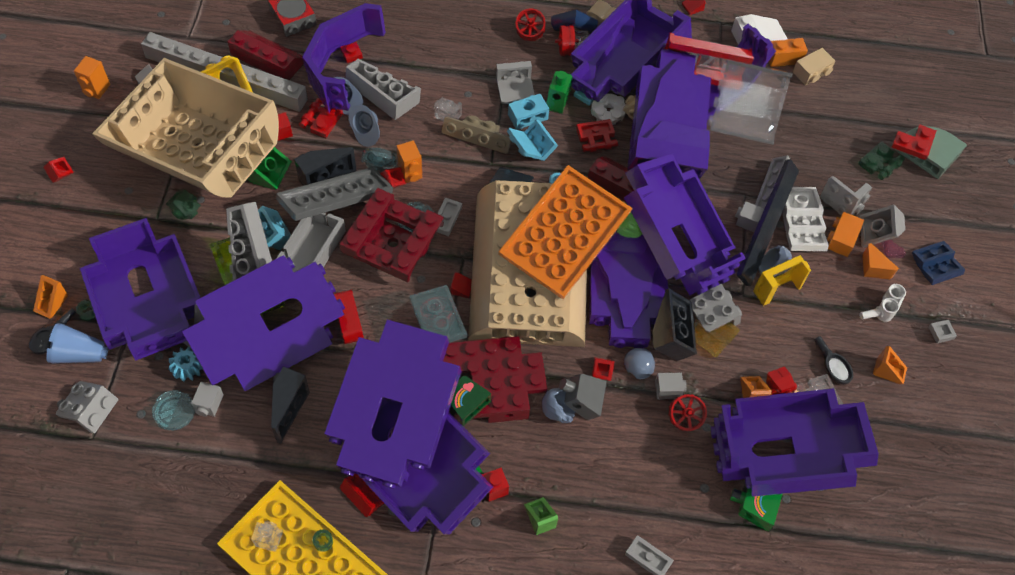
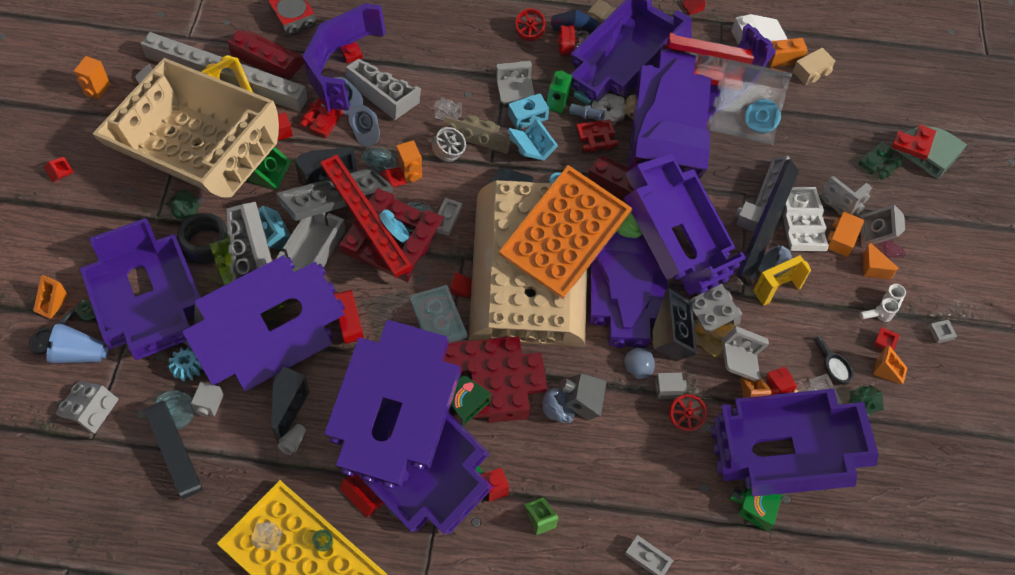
red slope [592,357,615,381] -> none
dark blue slope [912,241,965,285] -> none
none -> black beam [144,400,203,500]
none -> black tyre [177,212,230,264]
none -> light grey cone [278,424,306,455]
none -> red plate [320,155,412,278]
none -> medium azure tile [379,210,409,243]
none -> light grey wheel [432,127,466,162]
none -> sand blue pin [569,104,605,121]
none -> light grey bracket [722,326,769,381]
none -> medium azure tile [745,99,781,134]
none -> clear green brick [849,385,884,416]
none -> red plate [873,327,900,351]

